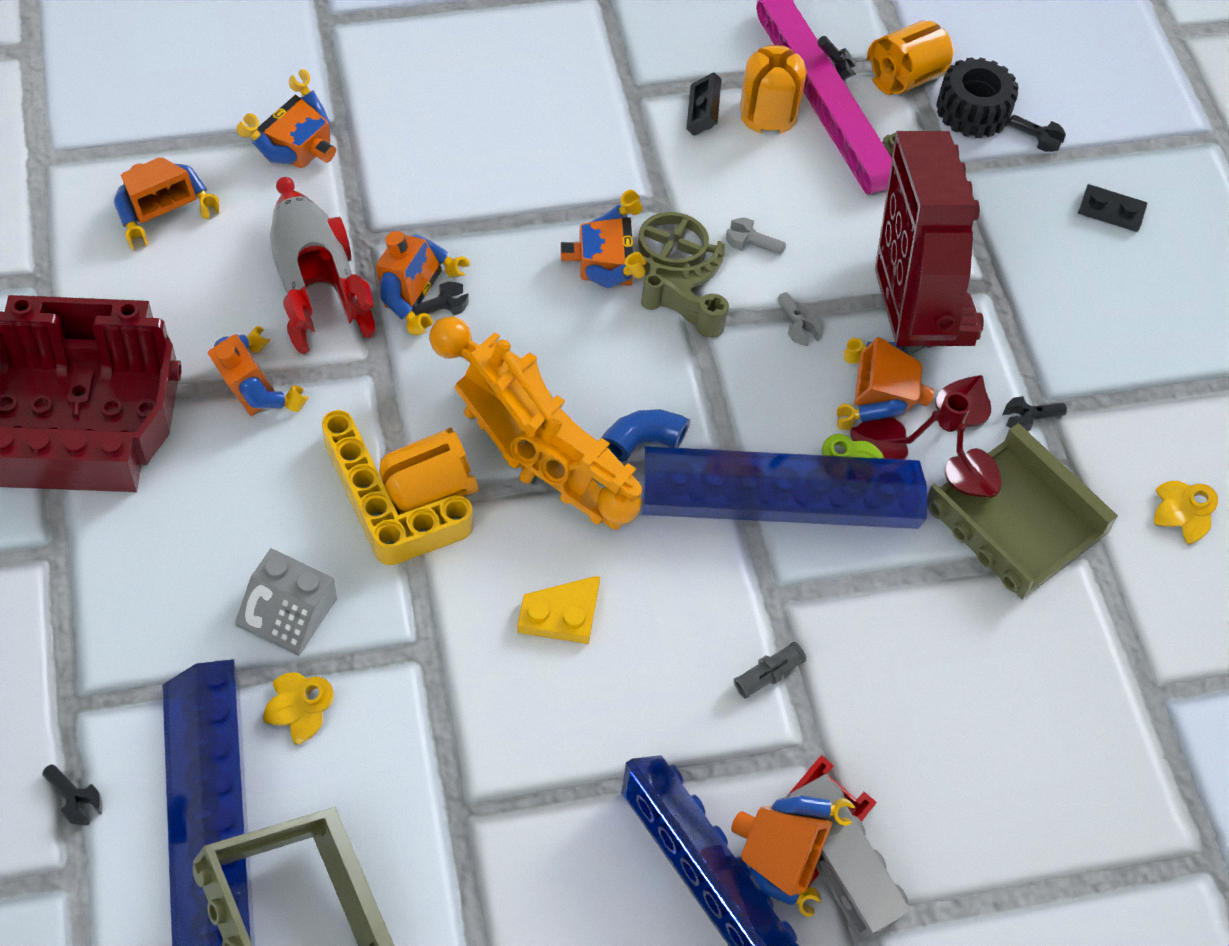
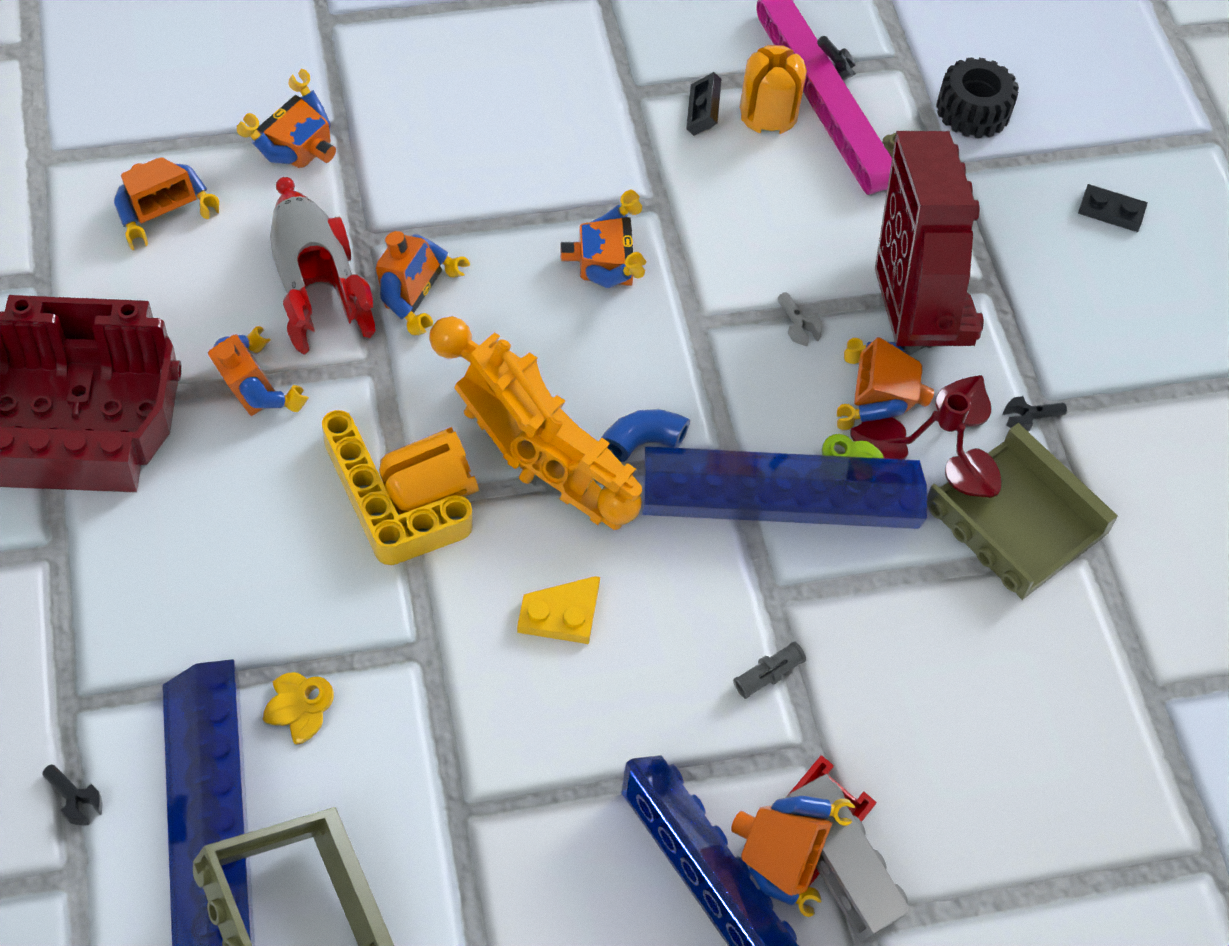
light grey slope [235,548,337,656] -> none
black bar [413,281,469,316] -> none
olive piece [638,212,729,337] -> none
light grey bar [726,218,786,254] -> none
light orange cylinder [866,20,954,95] -> none
black bar [1009,115,1066,152] -> none
yellow plate [1154,481,1218,544] -> none

